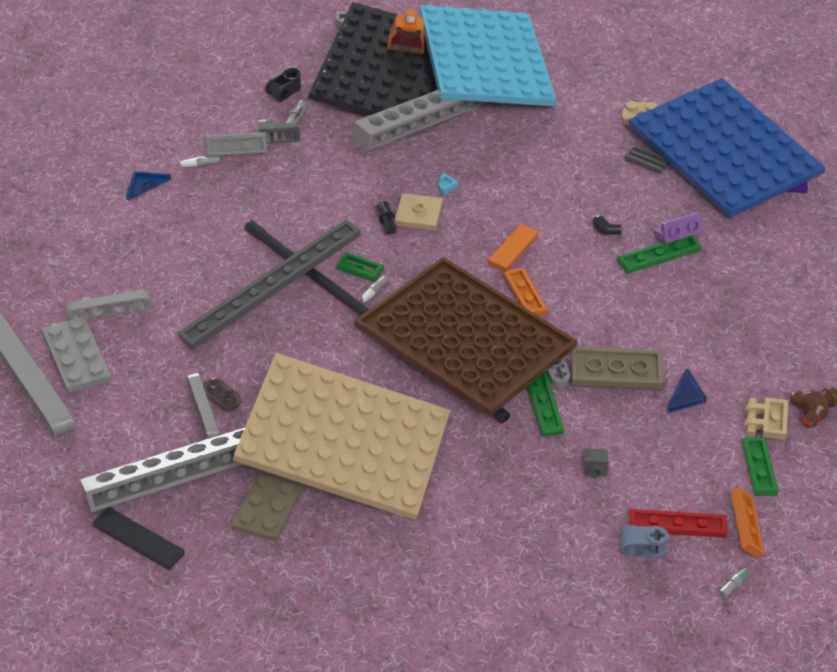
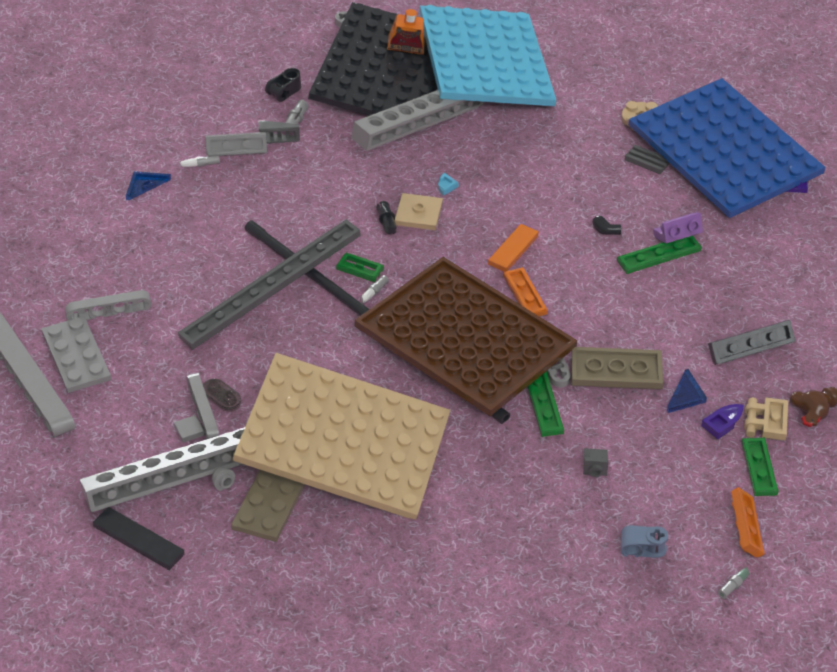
red tile [629,509,727,538] -> none
none -> light grey tile [174,415,205,443]
none -> light grey plate [212,467,235,491]
none -> dark purple plate [701,404,744,439]
none -> plate [708,320,796,365]

